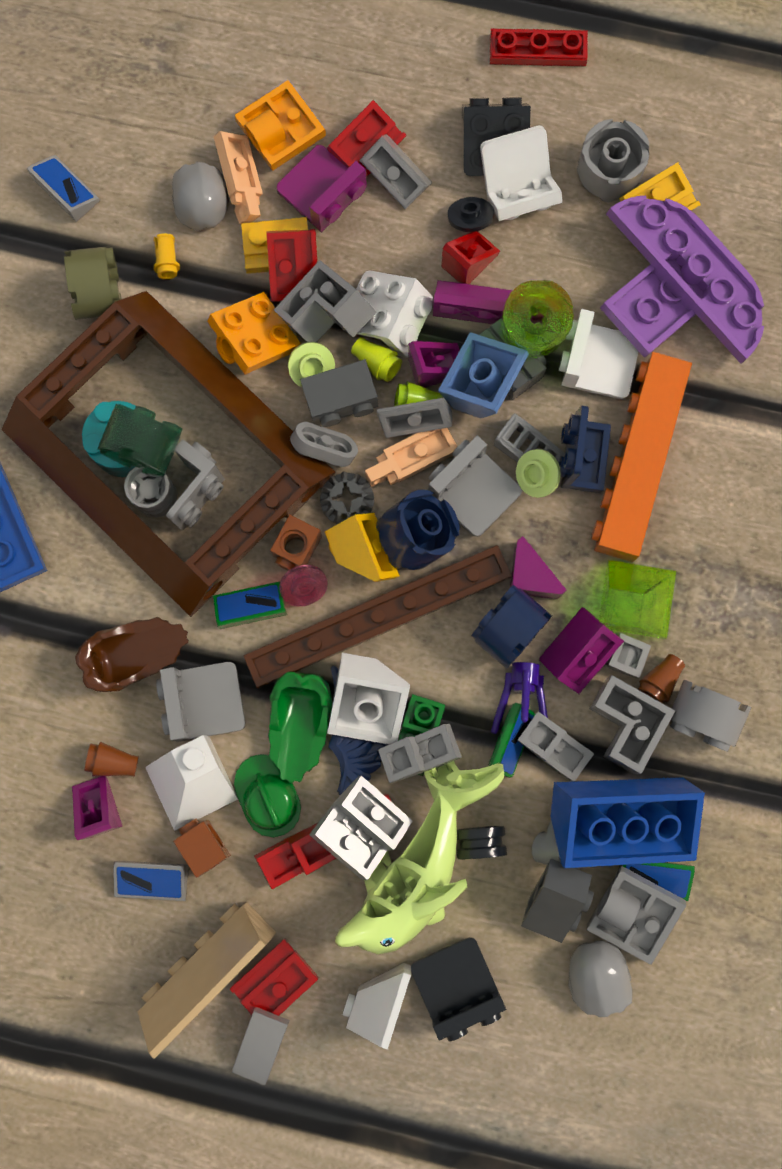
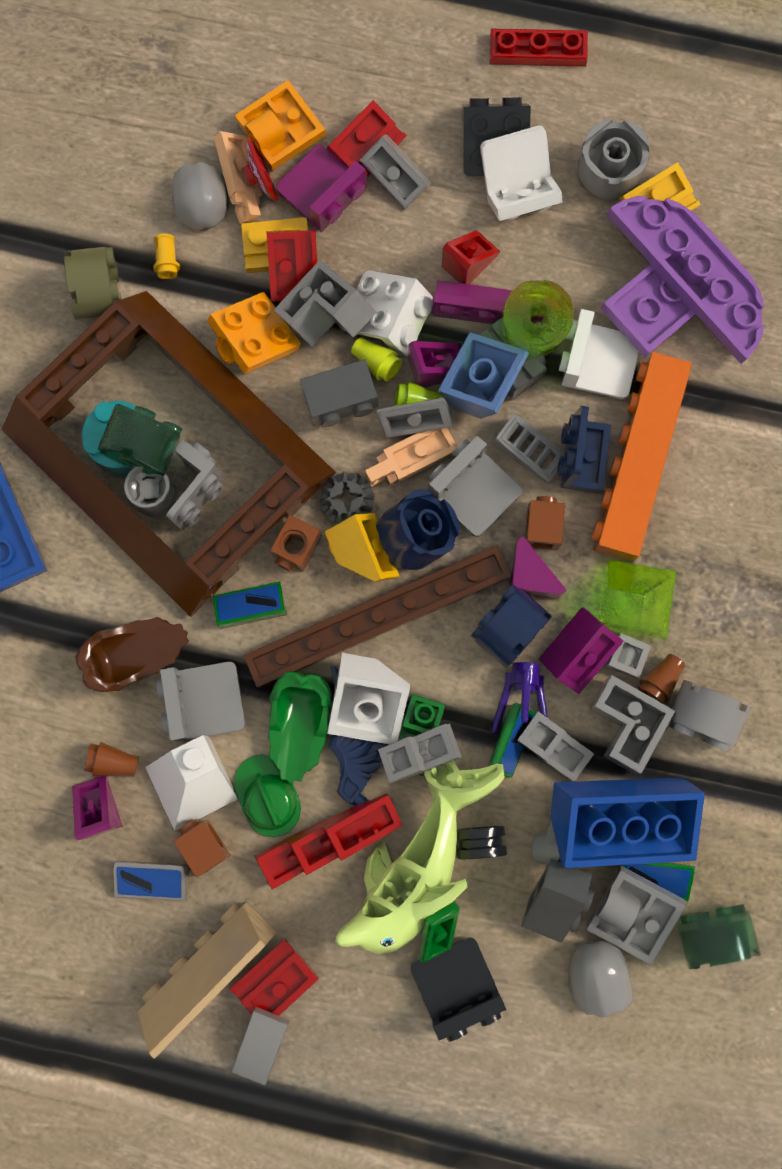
slope [27,155,100,222] -> none
clear pink piece [279,565,328,606] -> none
yellowish green piece [288,342,335,387] -> none
light grey plate [290,422,358,467] -> none
slope [310,776,413,880] -> none
white slope [342,963,411,1050] -> none
black piece [448,197,494,232] -> none
yellowish green piece [516,449,561,498] -> none
none -> red dish [242,137,279,202]
none -> green slope [418,901,460,963]
none -> dark orange brick [525,496,565,550]
none -> clear green brick [677,904,761,969]

